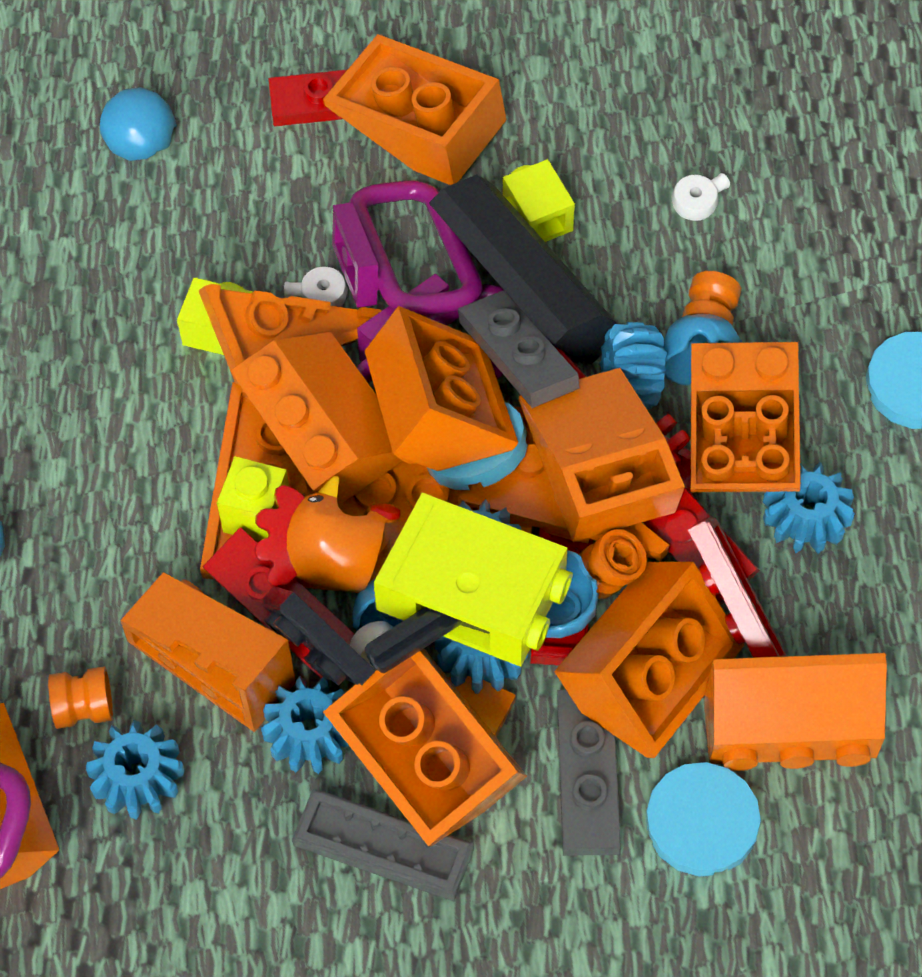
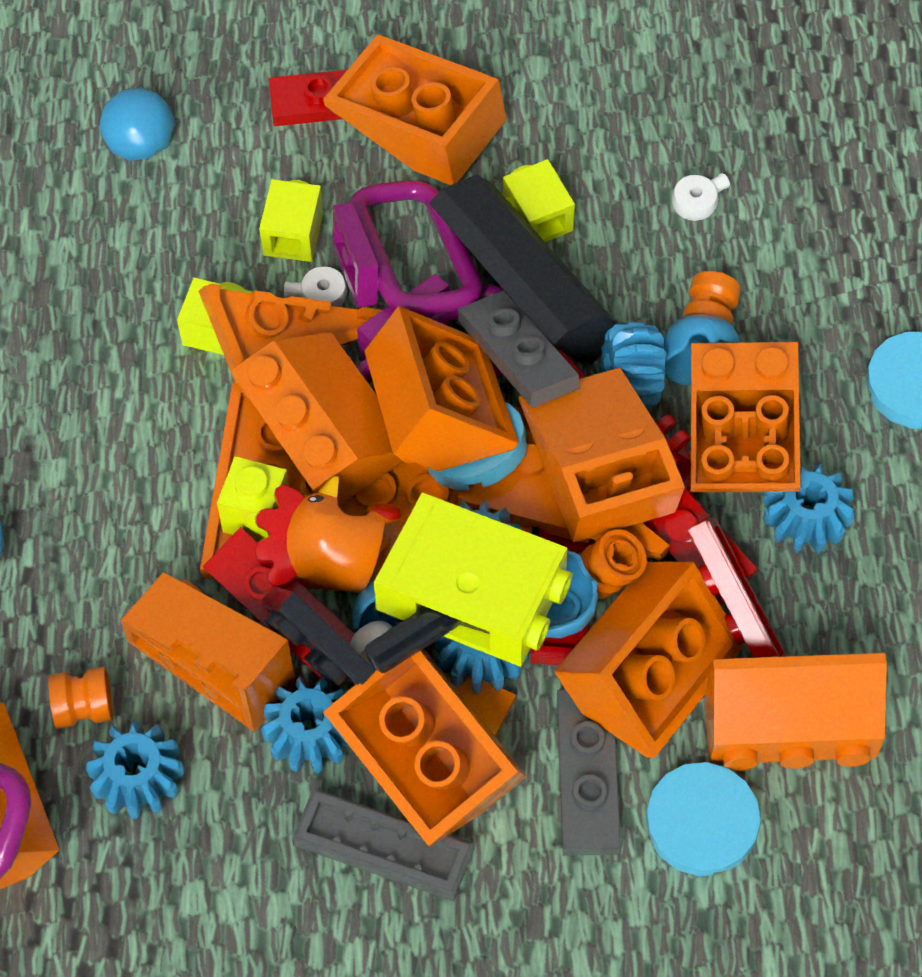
none -> neon yellow brick [259,179,324,262]

